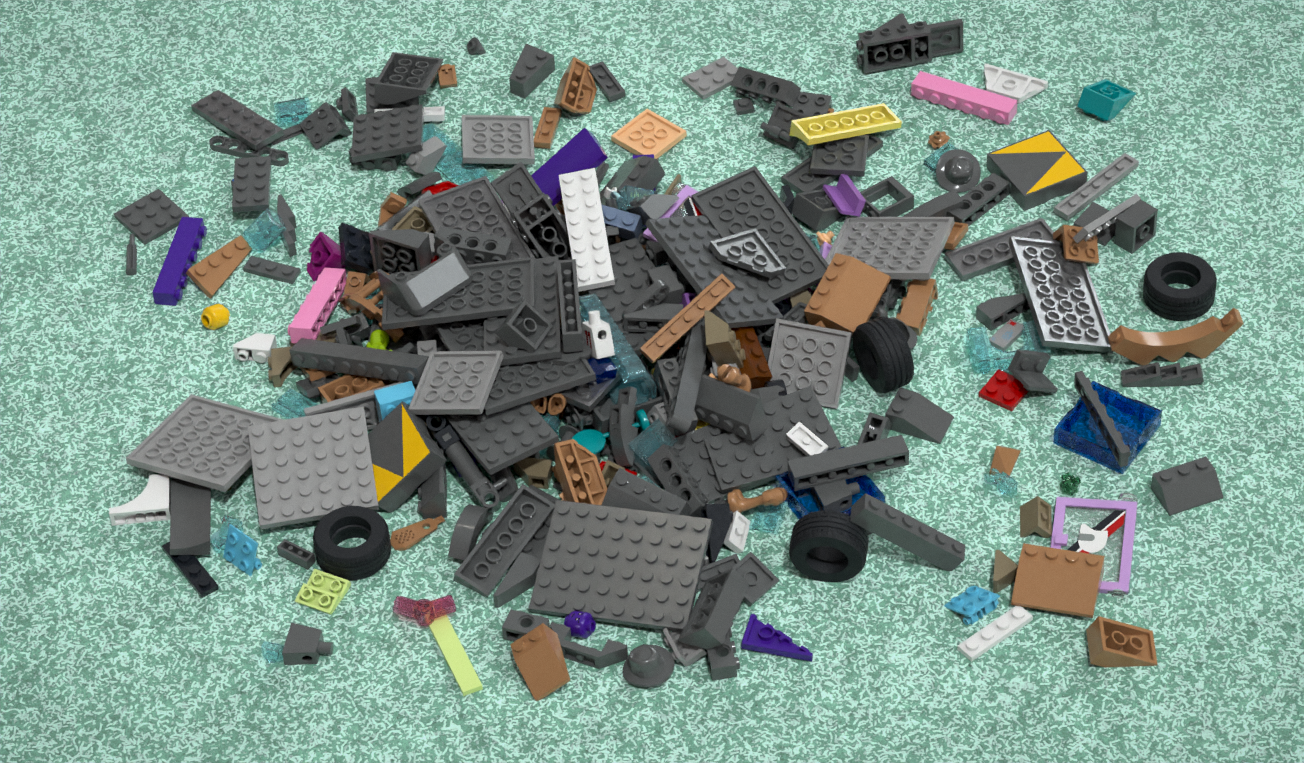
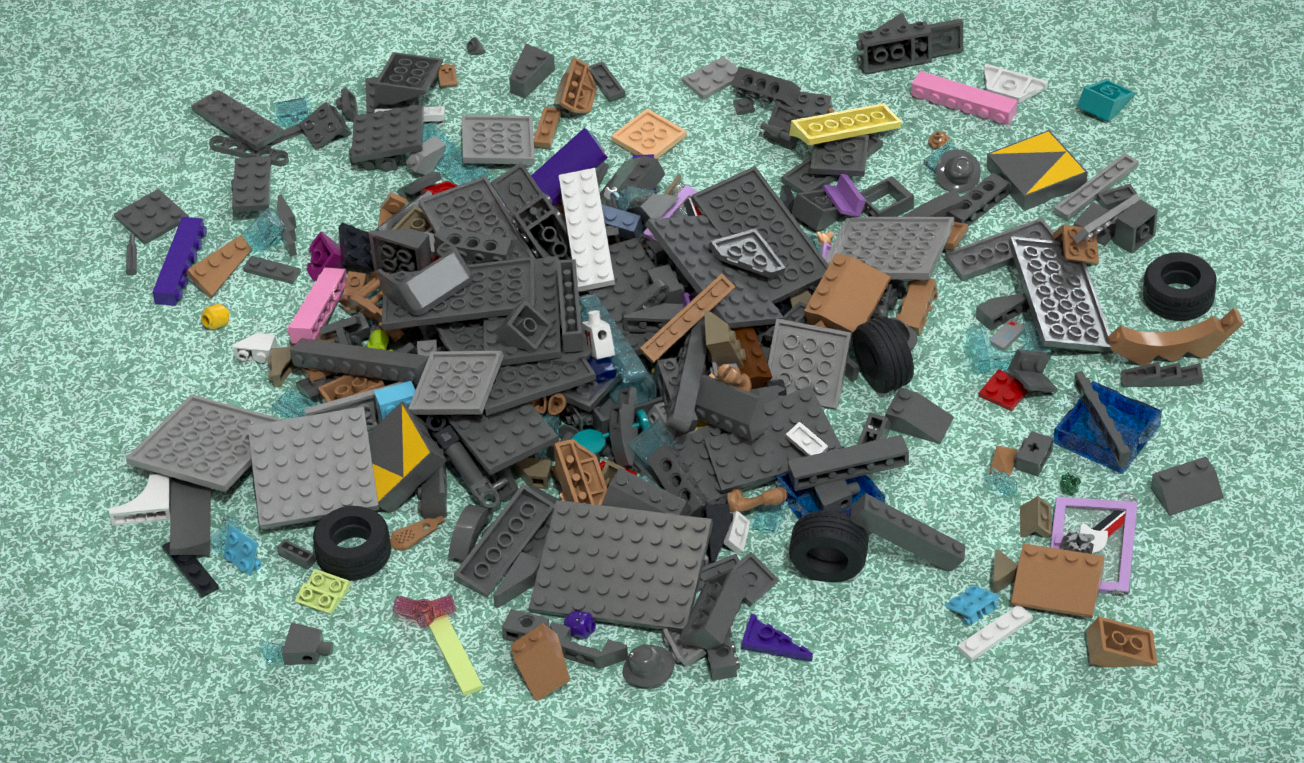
none -> dark grey brick [1014,431,1054,477]
none -> dark grey gear [1061,531,1094,554]
none -> dark grey plate [1097,184,1137,210]

